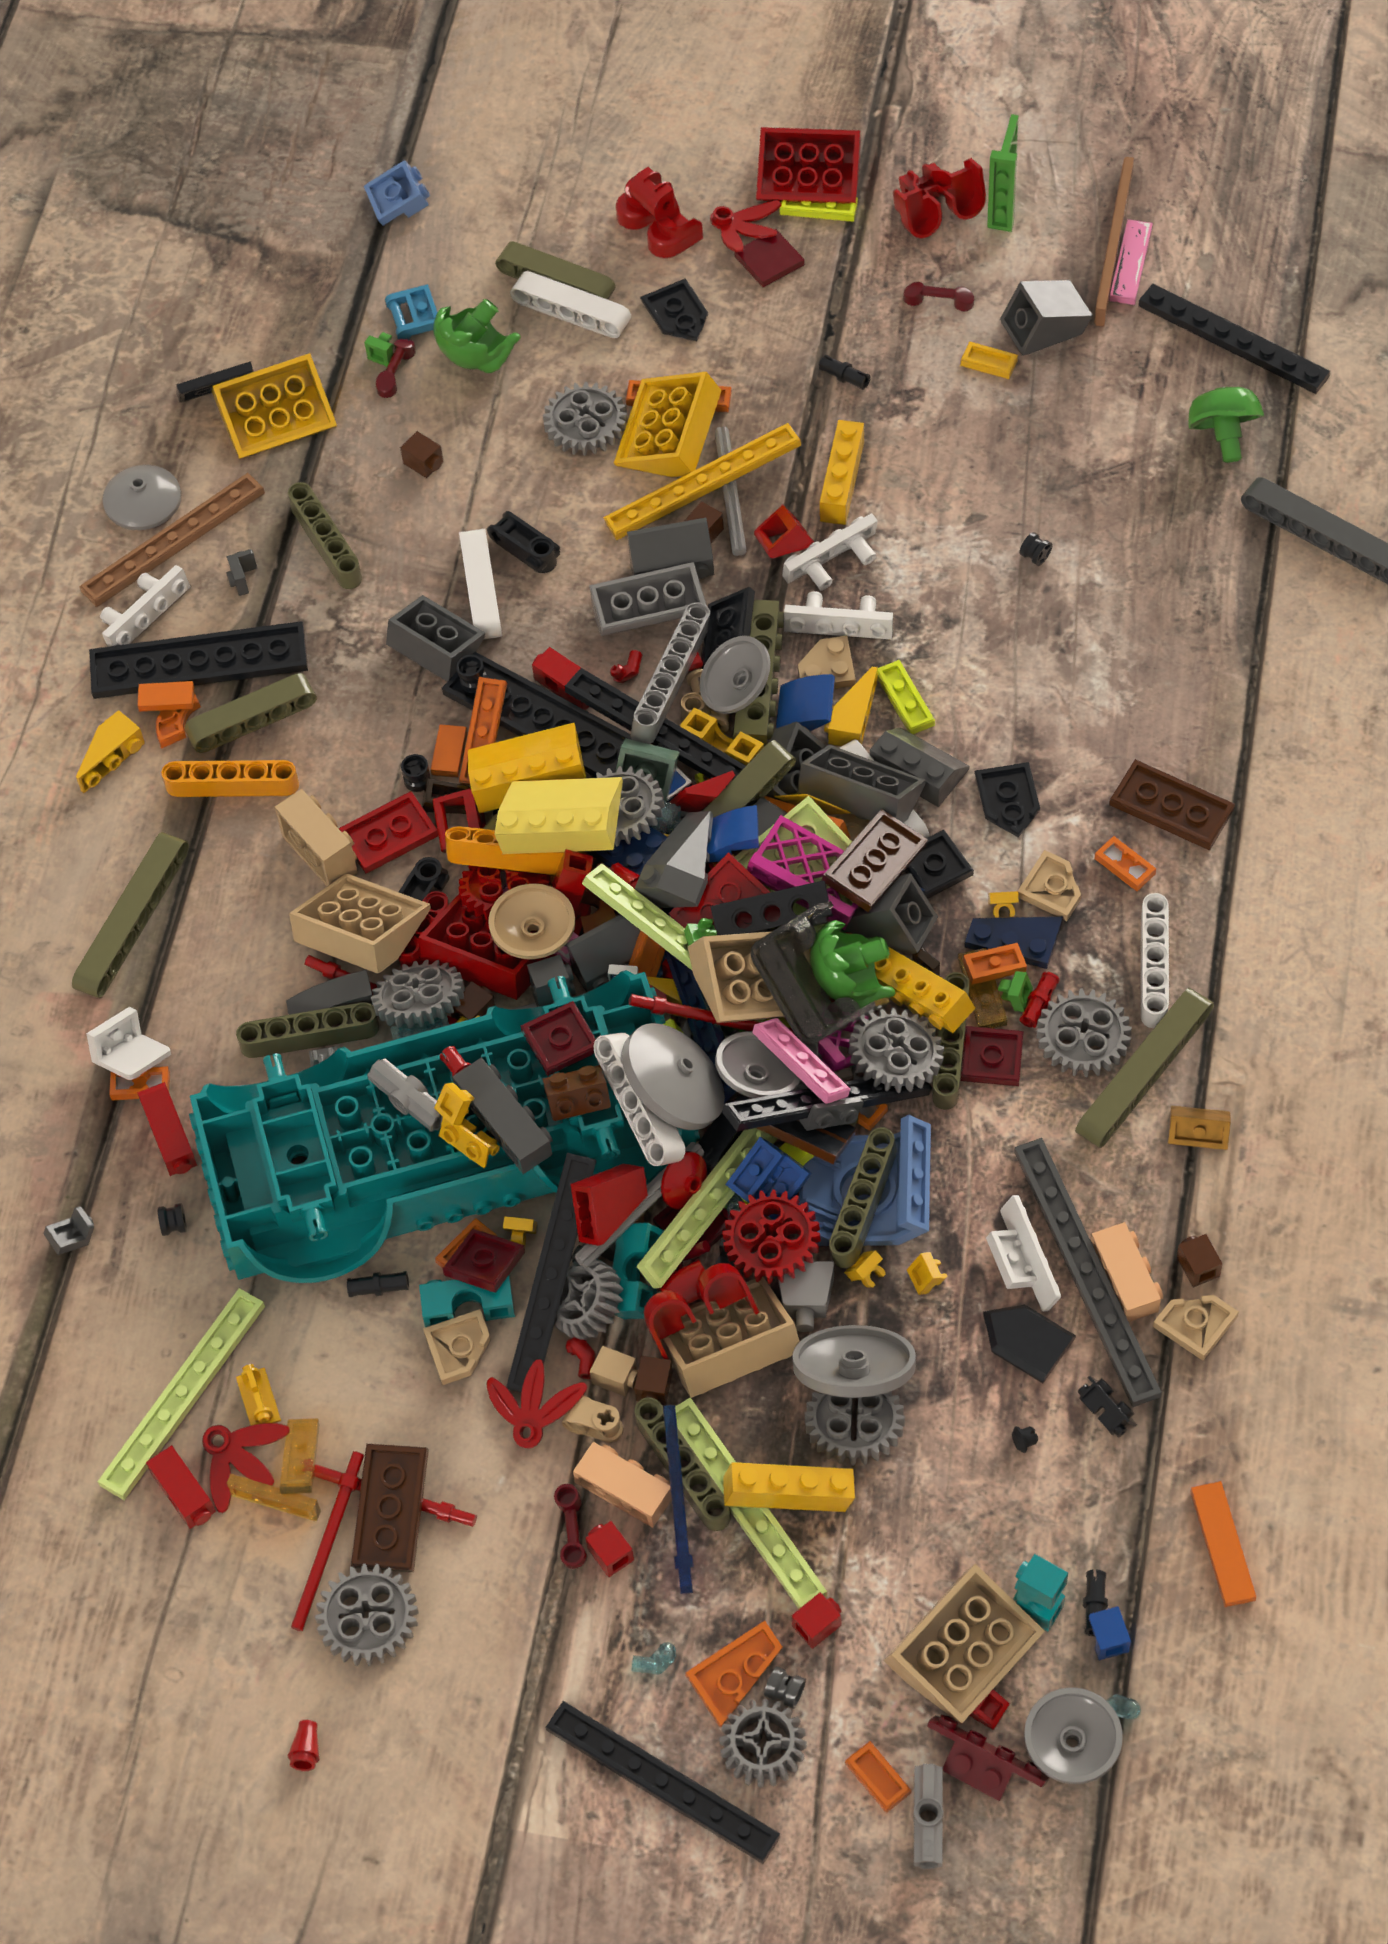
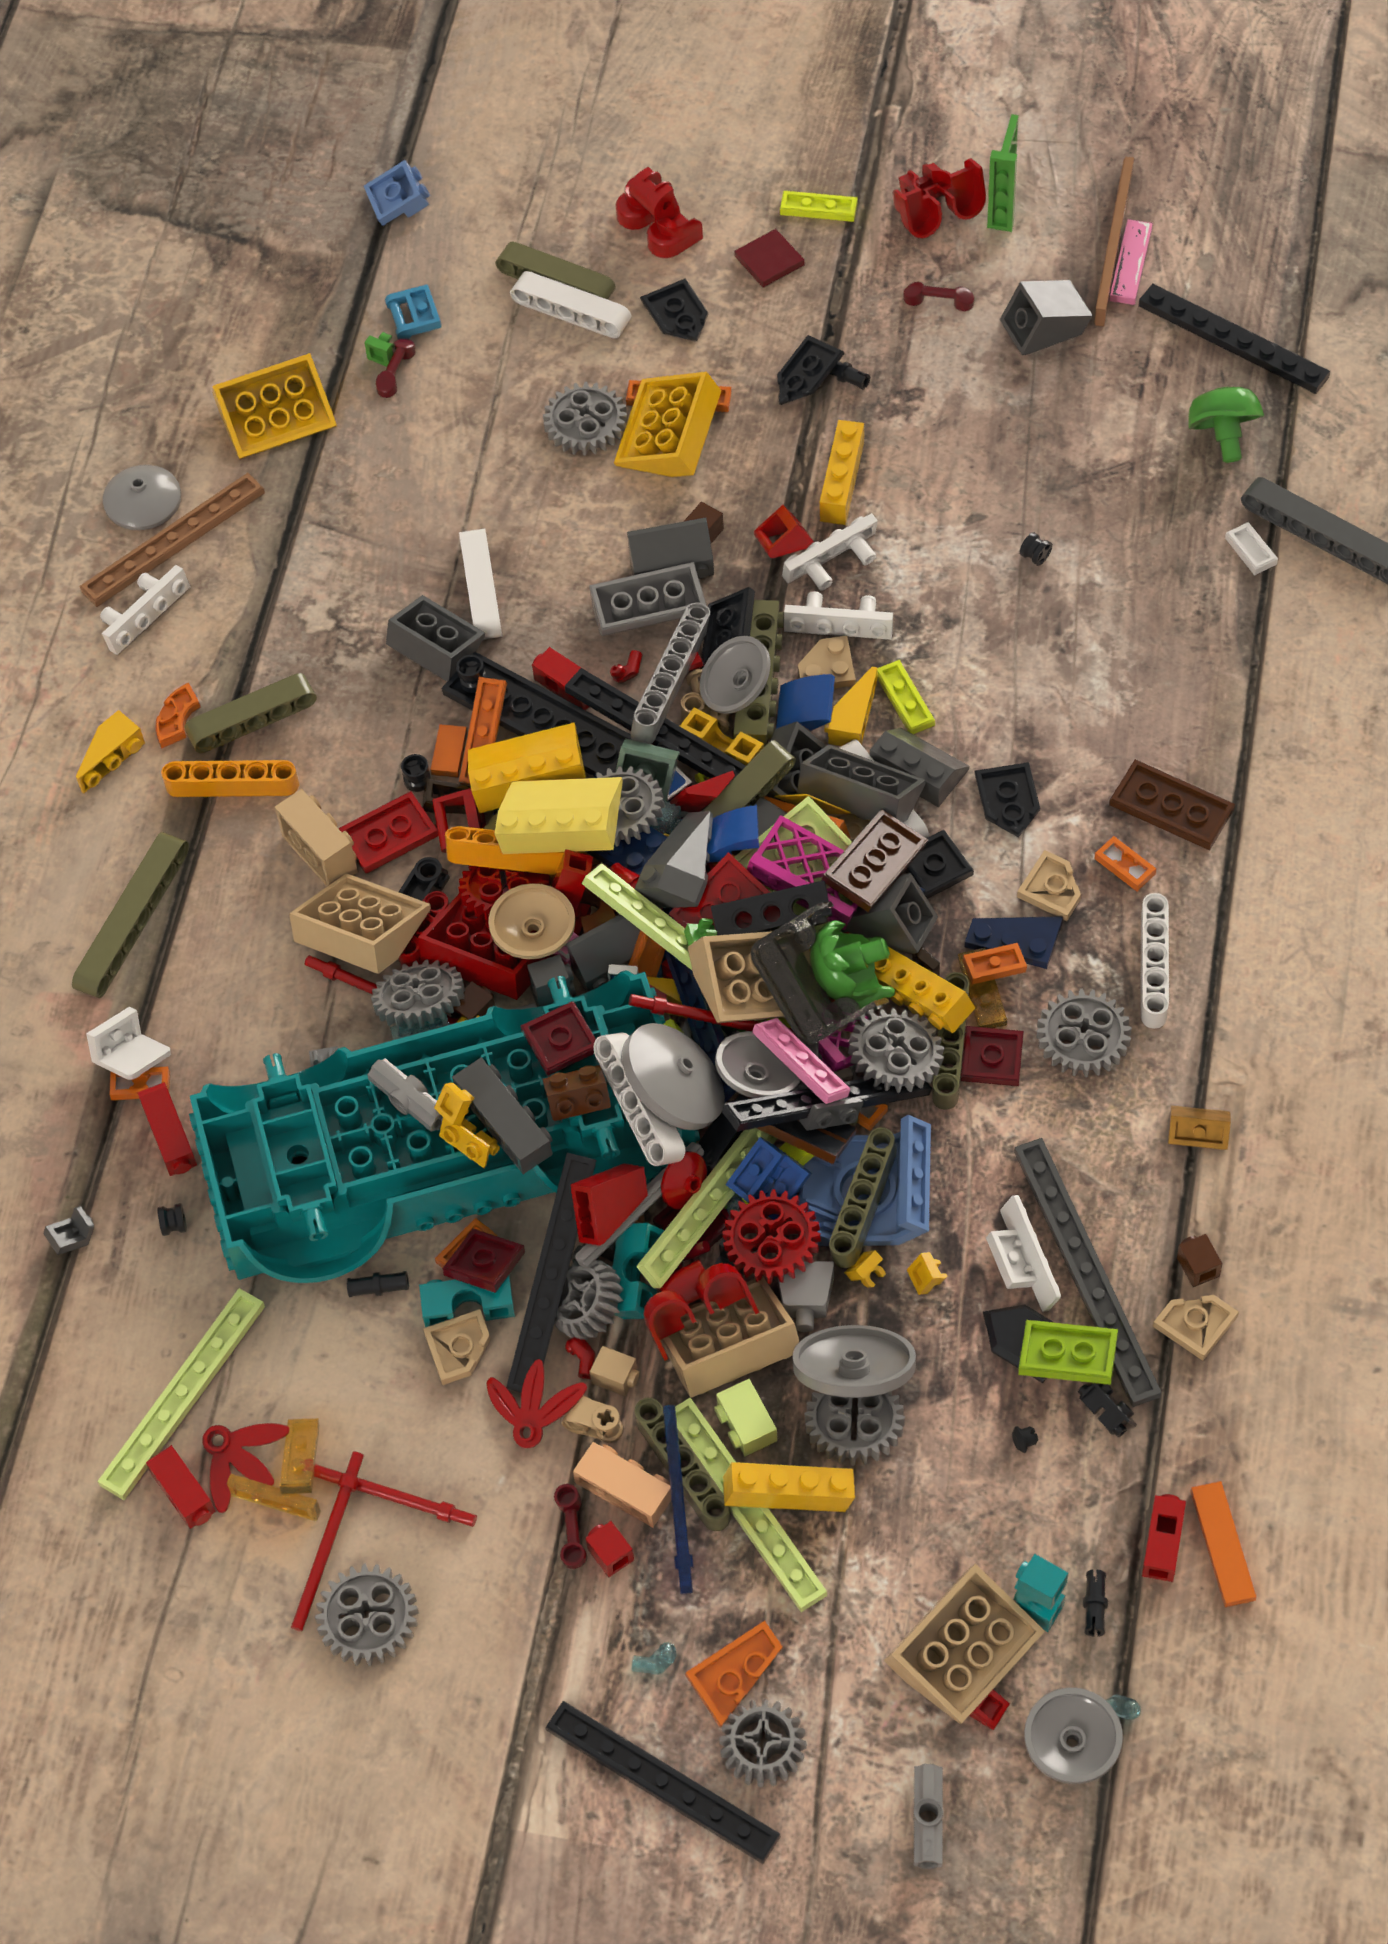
black plate [89,621,308,699] -> none
orange tile [138,681,194,712] -> none
black tile [176,361,253,403] -> none
dark grey bracket [226,549,257,596] -> none
olive beam [236,1002,379,1058] -> none
yellow hinge [236,1364,281,1425] -> none
dark grey slope [286,970,373,1015] -> none
olive beam [288,482,362,589] -> none
red cone [288,1720,320,1771] -> none
reddish brown tile [351,1444,429,1572] -> none
reddish brown brick [400,431,443,478] -> none
bright green piece [433,299,521,373] -> none
red pin [439,1046,471,1076] -> none
black piece [487,511,560,573] -> none
yellow tile [503,1216,537,1247] -> none
yellow tile [603,423,802,540] -> none
reddish brown brick [634,1355,673,1406] -> none
red plant [710,200,781,252] -> none
light grey axle [715,426,746,556] -> none
red slope [756,127,861,204] -> none
dark grey wheel [764,1666,806,1709] -> none
red brick [791,1592,842,1649] -> none
orange tile [845,1741,911,1813] -> none
dark red bracket [927,1715,1050,1801] -> none
yellow tile [960,341,1018,379] -> none
yellow tile [988,891,1019,918] -> none
bright green tile [998,971,1033,1012] -> none
red pin [1020,971,1060,1028] -> none
olive beam [1075,988,1214,1148] -> none
blue panel [1089,1606,1131,1661] -> none
light nougat brick [1091,1222,1163,1322] -> none
none -> yellowish green brick [714,1379,778,1457]
none -> black tile [777,335,845,405]
none -> lime tile [1019,1320,1118,1385]
none -> red brick [1142,1494,1186,1582]
none -> white tile [1225,522,1278,575]

